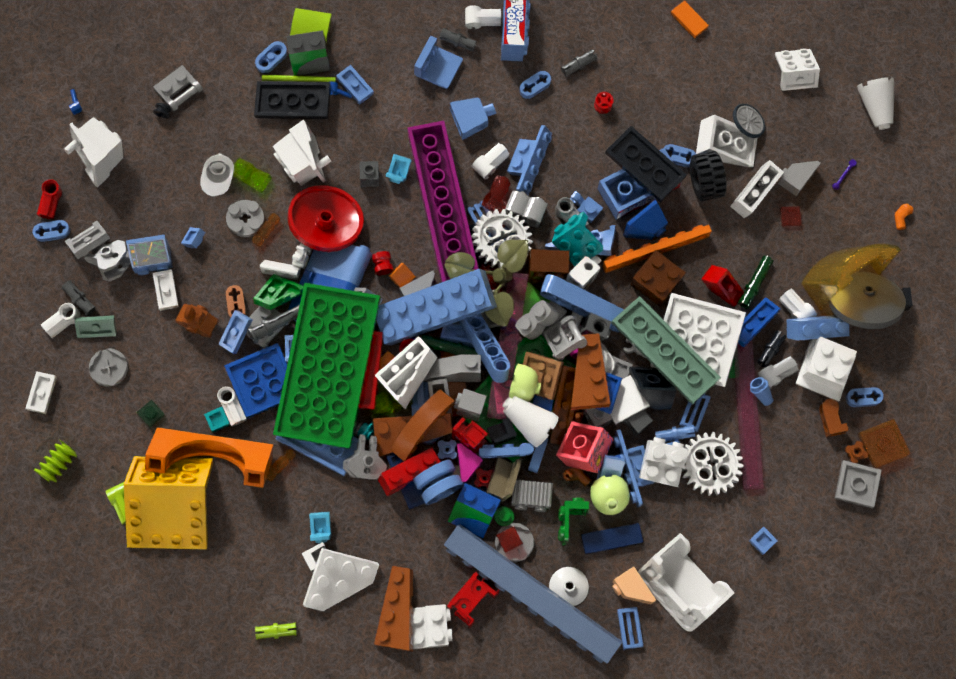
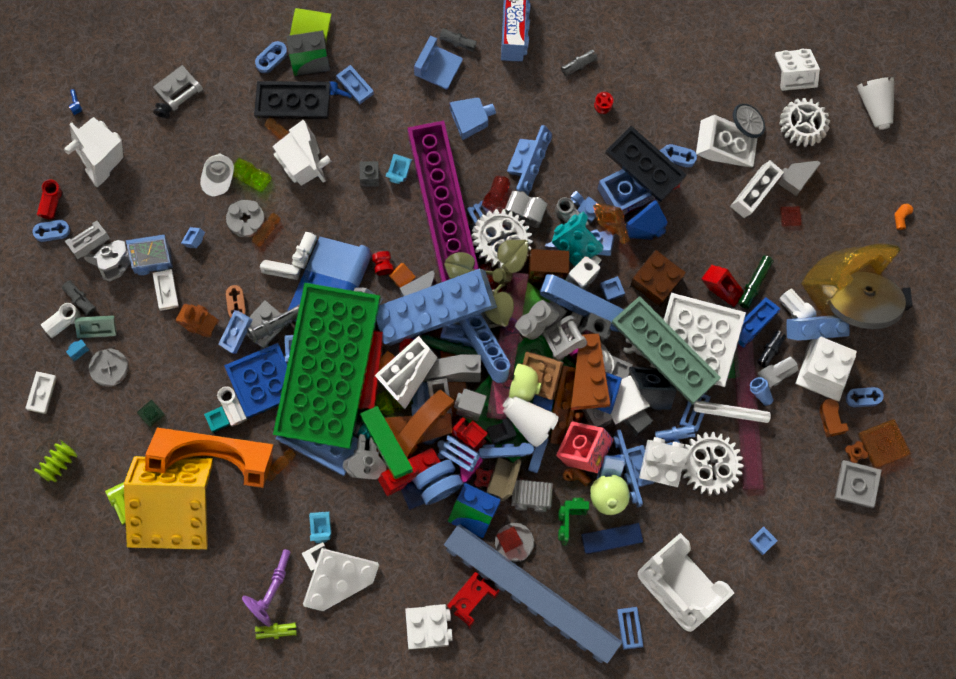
green wing [253,274,304,310] -> none
lime bar [262,75,336,82] -> none
red dish [287,185,364,252] -> none
dark orange wing [374,566,413,652] -> none
white piece [465,6,501,29] -> none
white piece [472,143,509,180] -> none
green plate [494,507,514,527] -> none
medium blue beam [520,71,551,99] -> none
white dish [549,567,589,606] -> none
orange plate [602,225,712,273] -> none
light nougat slope [612,567,656,605] -> none
orange tile [670,0,709,39] -> none
black tyre [690,151,727,201] -> none
dark purple hinge [832,159,857,190] -> none
none -> dark azure plate [66,340,89,362]
none -> medium lavender dish [242,549,291,627]
none -> clear orange axle [264,118,289,140]
none -> green tile [360,406,413,479]
none -> medium blue tile [440,436,481,472]
none -> clear orange wing [593,203,630,244]
none -> medium blue plate [600,276,625,301]
none -> white axle [694,401,771,423]
none -> white gear [779,98,830,147]

